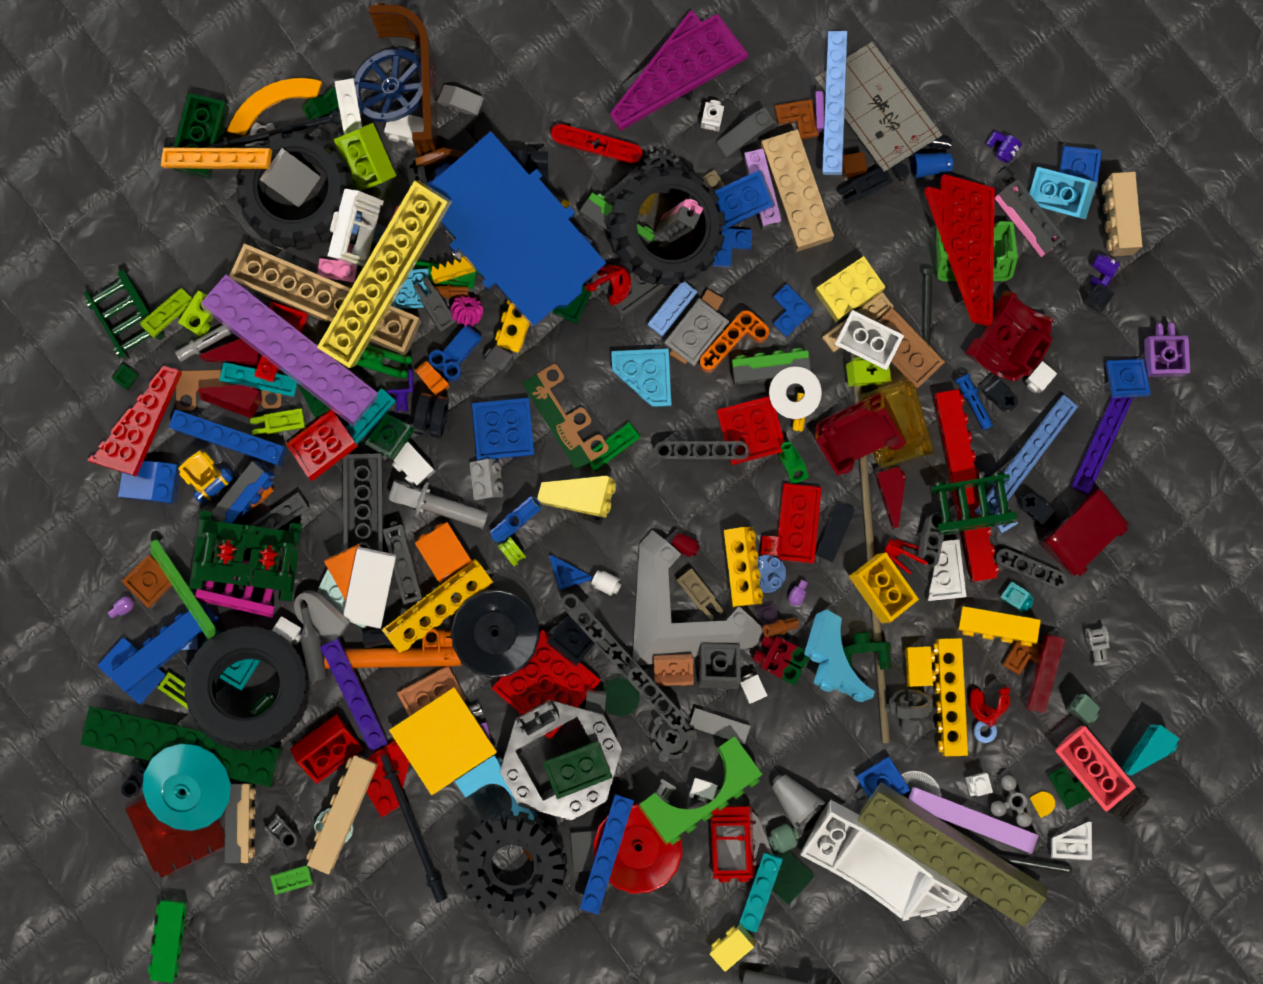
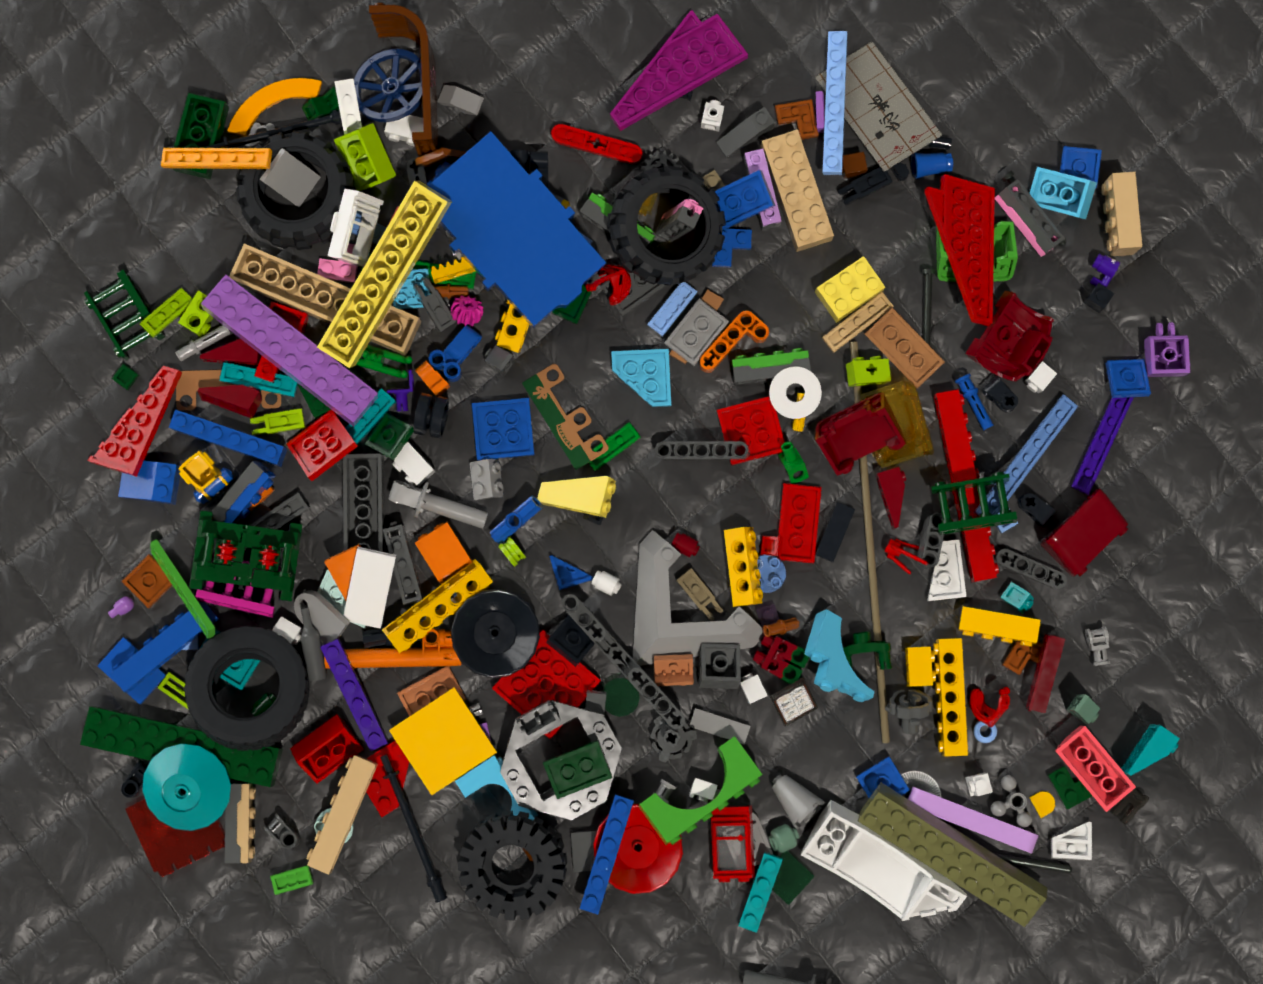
green brick [148,899,188,983] -> none
light yellow brick [710,924,756,972] -> none
blue plate [773,284,813,338] -> none
medium lavender cylinder [788,580,808,606] -> none
white slope [835,310,904,370] -> none
yellow brick [849,552,919,624] -> none
dark purple piece [986,131,1022,163] -> none
none -> tile [769,678,818,727]

